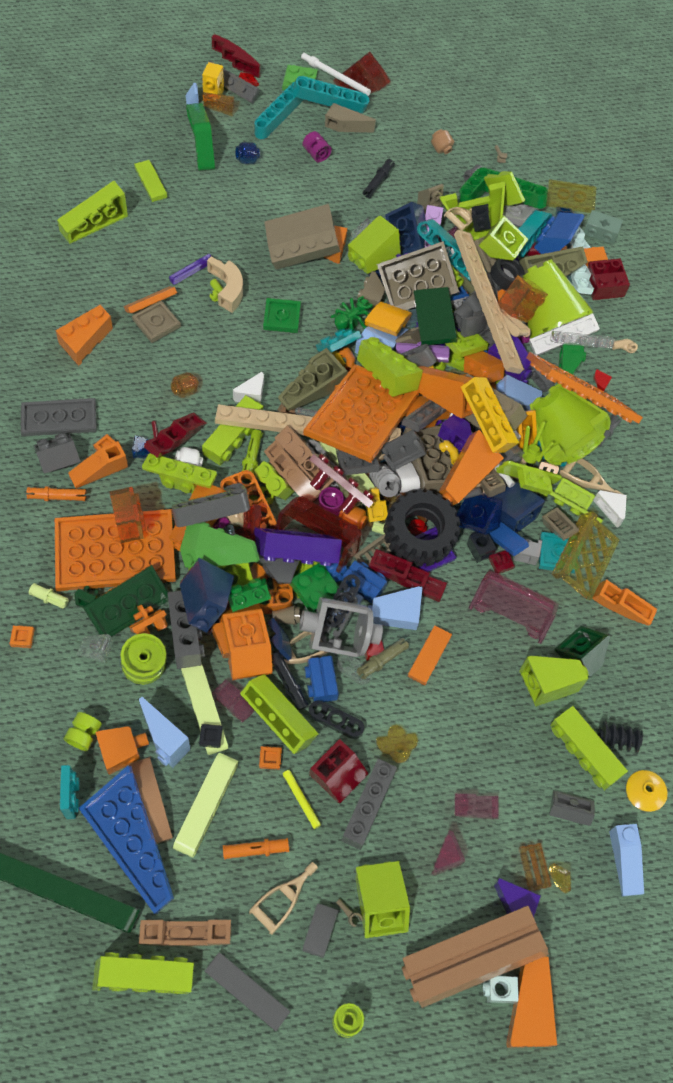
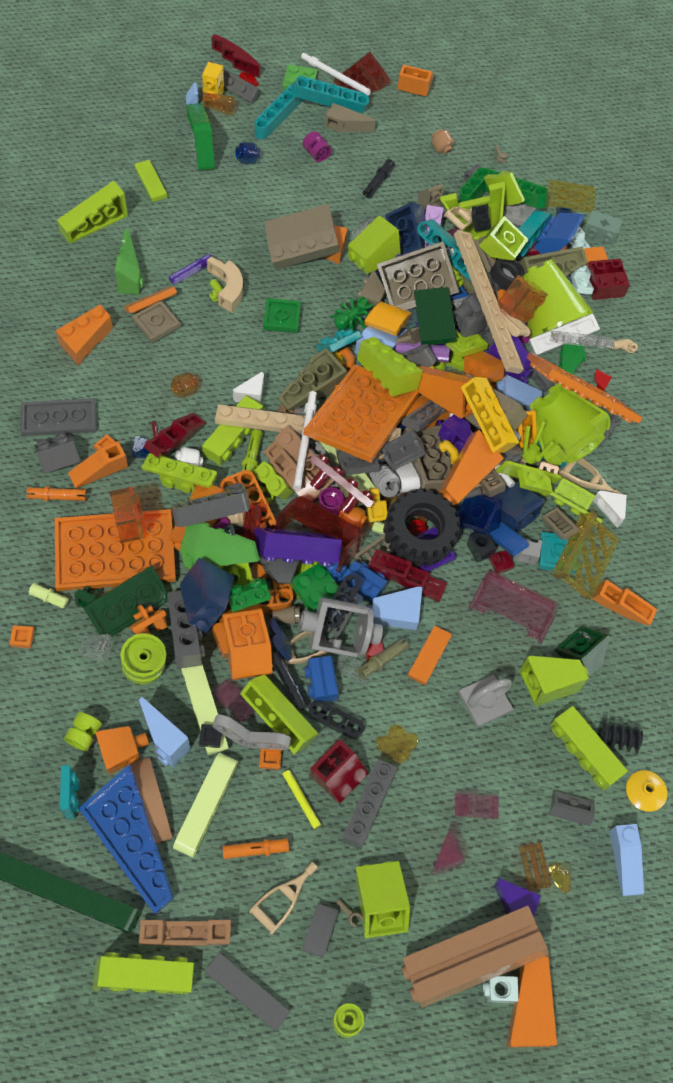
none -> bright green wedge [115,229,144,295]
none -> light grey beam [213,715,291,750]
none -> white bar [293,391,317,490]
none -> orange slope [397,64,434,97]
none -> light grey tile [458,675,514,728]

